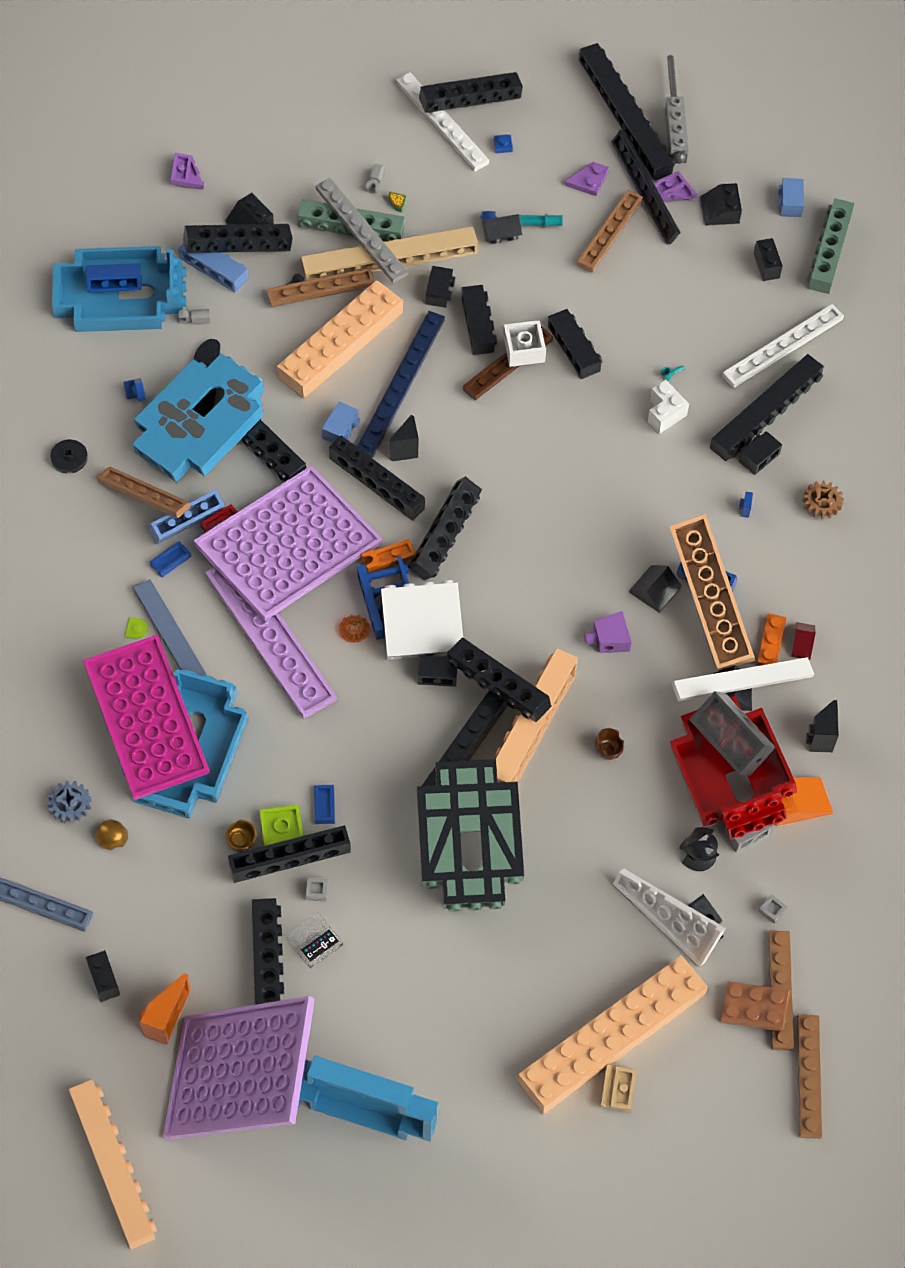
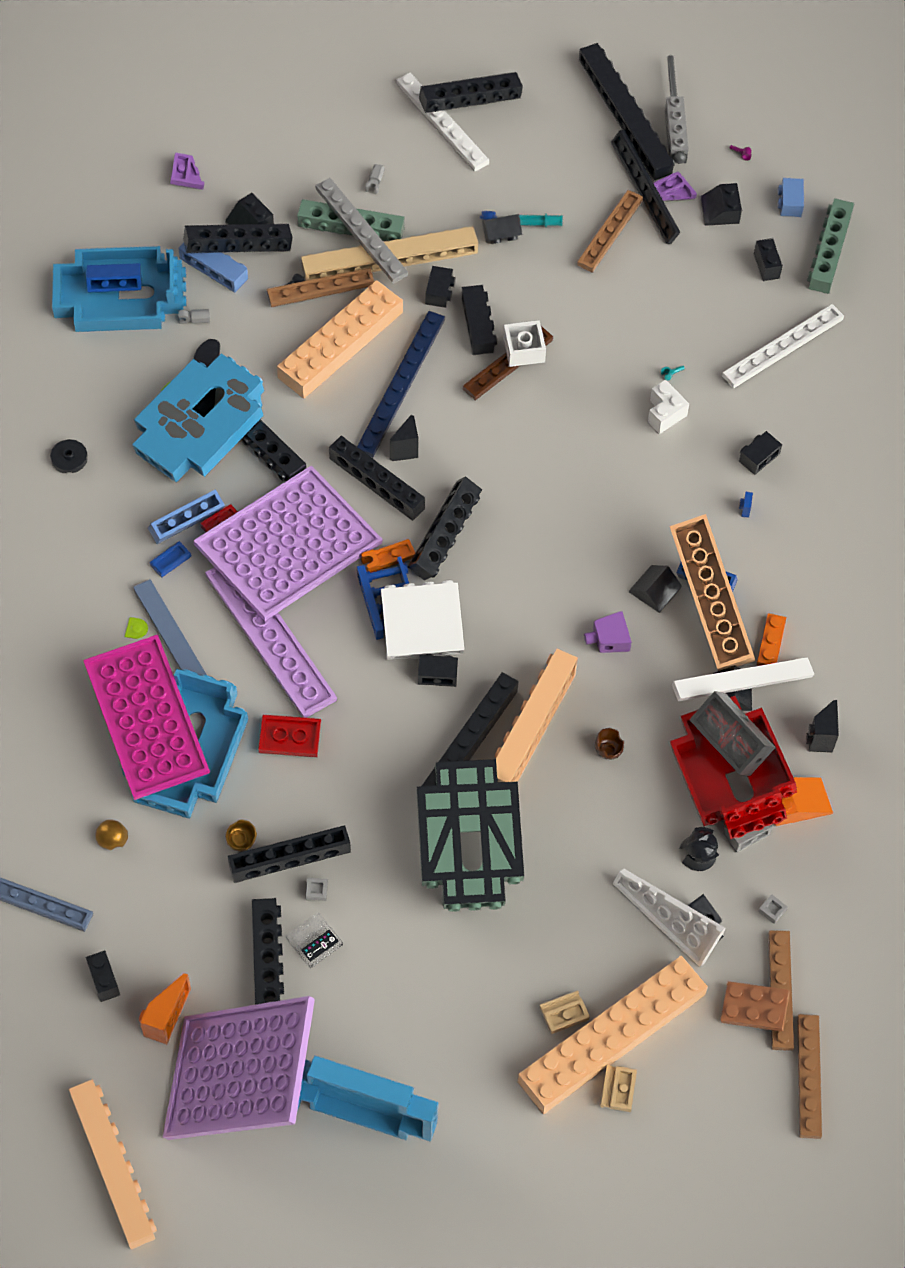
sand blue gear [47,781,92,823] -> none
medium nougat plate [97,466,190,519] -> none
blue bracket [123,378,146,401] -> none
lime plate [260,804,303,846] -> none
blue tile [314,785,335,824] -> none
medium blue brick [322,401,360,443] -> none
clear orange gear [339,614,370,643] -> none
tile [389,192,406,212] -> none
black brick [447,637,552,722] -> none
blue plate [494,134,513,153] -> none
black brick [547,309,602,380] -> none
medium lavender wing [565,162,609,196] -> none
black brick [710,354,824,461] -> none
dark red slope [791,622,816,660] -> none
medium nougat gear [802,481,844,519] -> none
none -> red plate [258,715,321,757]
none -> tan plate [540,991,590,1034]
none -> magenta hand [730,145,752,161]

